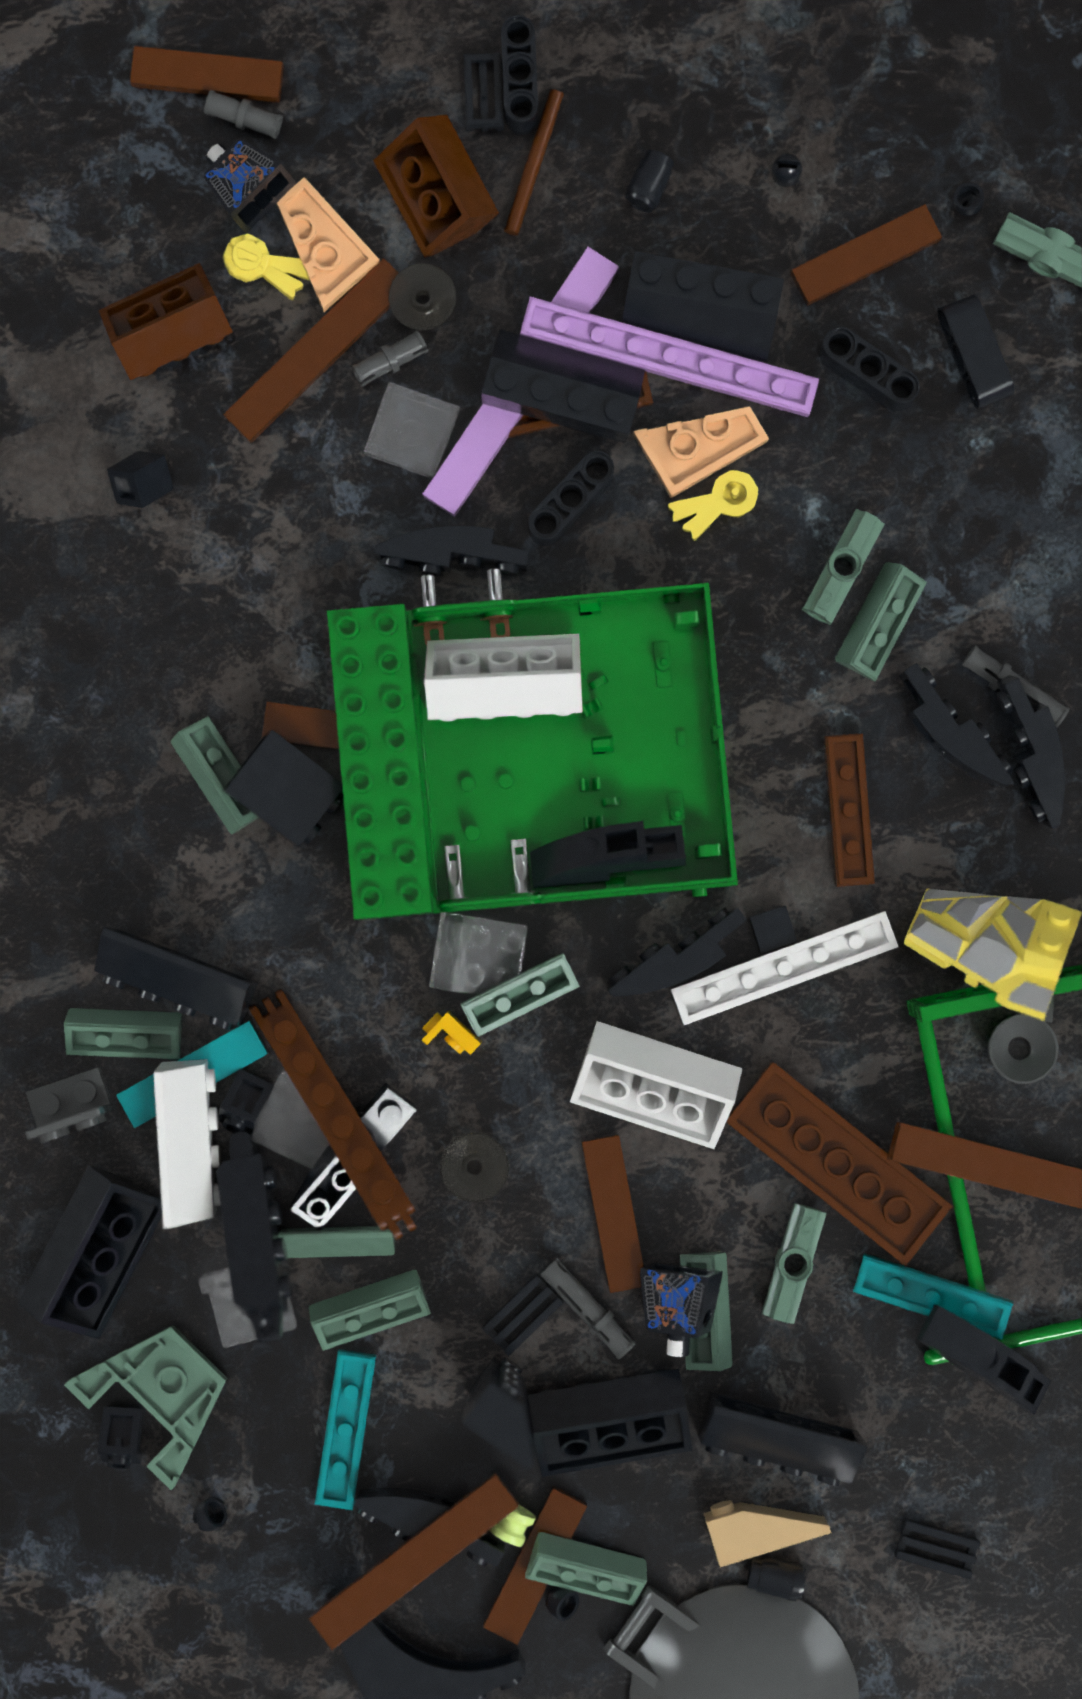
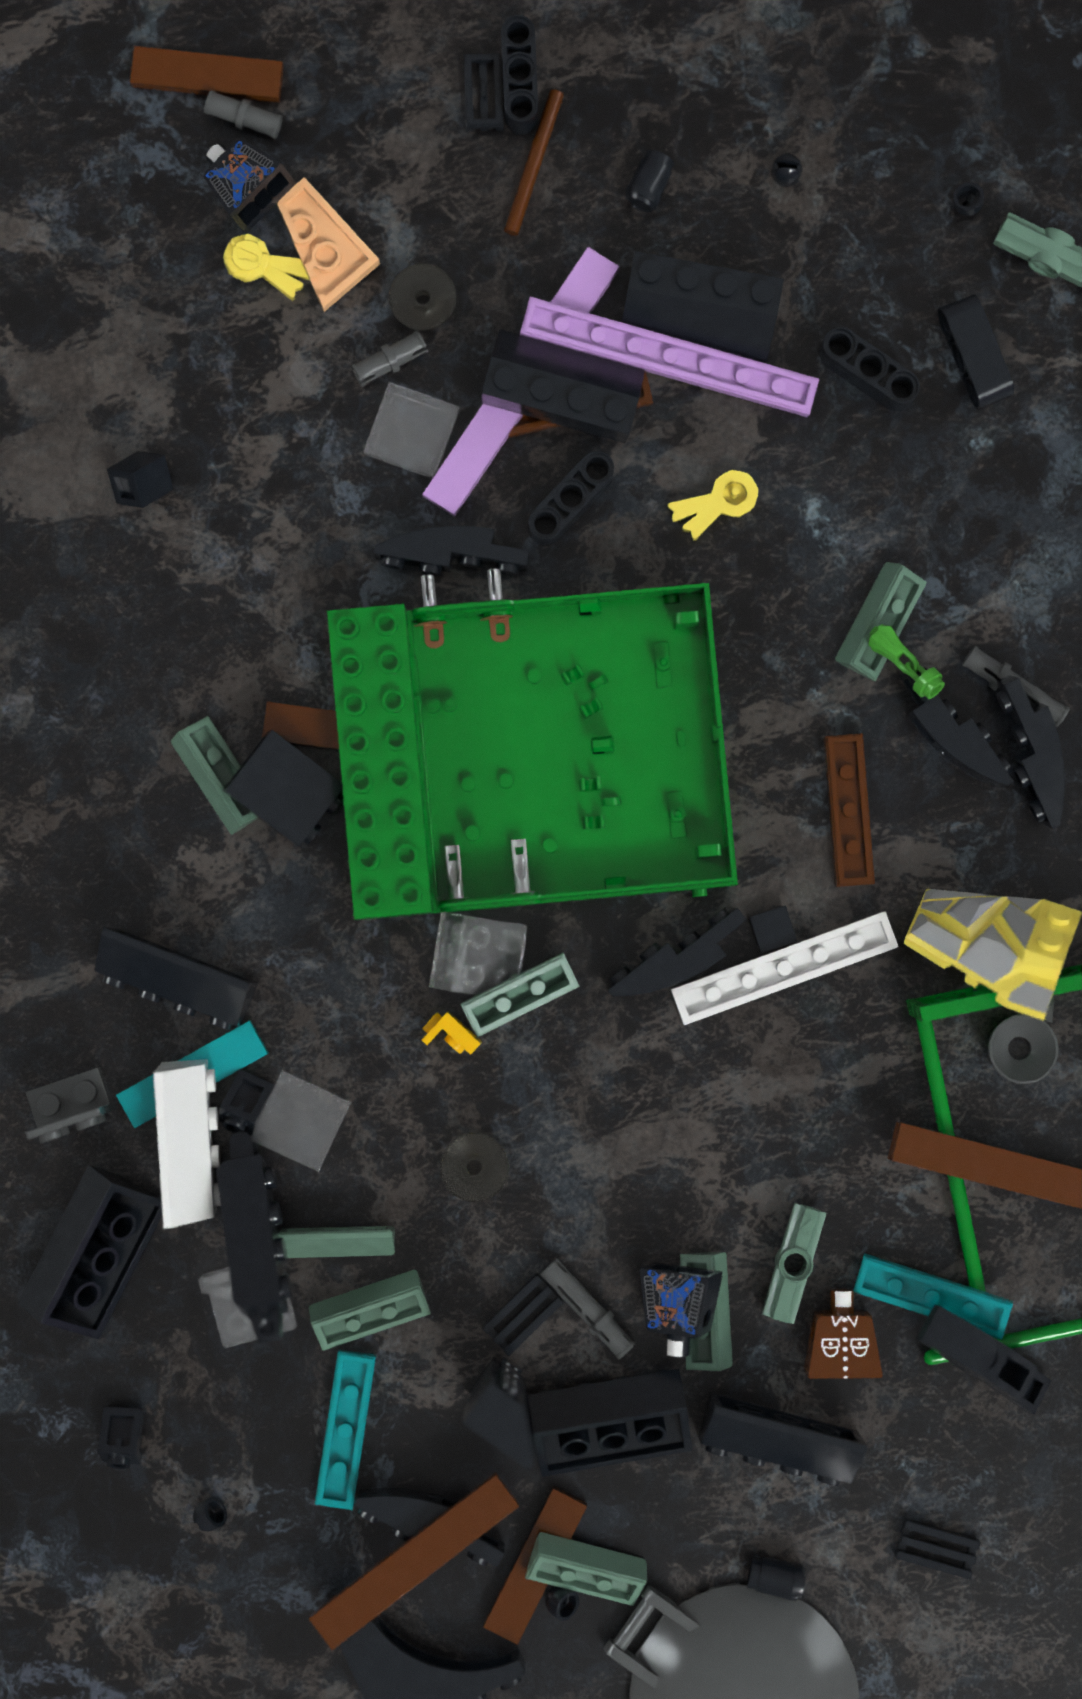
sand green slope [64,1008,182,1059] -> none
sand green wing [64,1325,228,1490] -> none
reddish brown slope [98,263,233,380] -> none
reddish brown tile [223,258,411,443] -> none
reddish brown hinge [248,989,417,1241] -> none
slope [290,1083,417,1230] -> none
reddish brown slope [373,115,499,258] -> none
white slope [424,634,582,721] -> none
yellowish green wheel [489,1505,536,1547] -> none
black slope [530,821,686,889] -> none
white slope [570,1021,742,1149] -> none
reddish brown tile [581,1134,644,1293] -> none
light nougat wing [633,406,769,498] -> none
tan slope [704,1500,831,1567] -> none
reddish brown plate [726,1061,953,1266] -> none
reddish brown tile [790,204,942,306] -> none
sand green piece [802,509,885,625] -> none
none -> reddish brown torso [804,1288,882,1379]
none -> bright green piece [868,624,945,699]

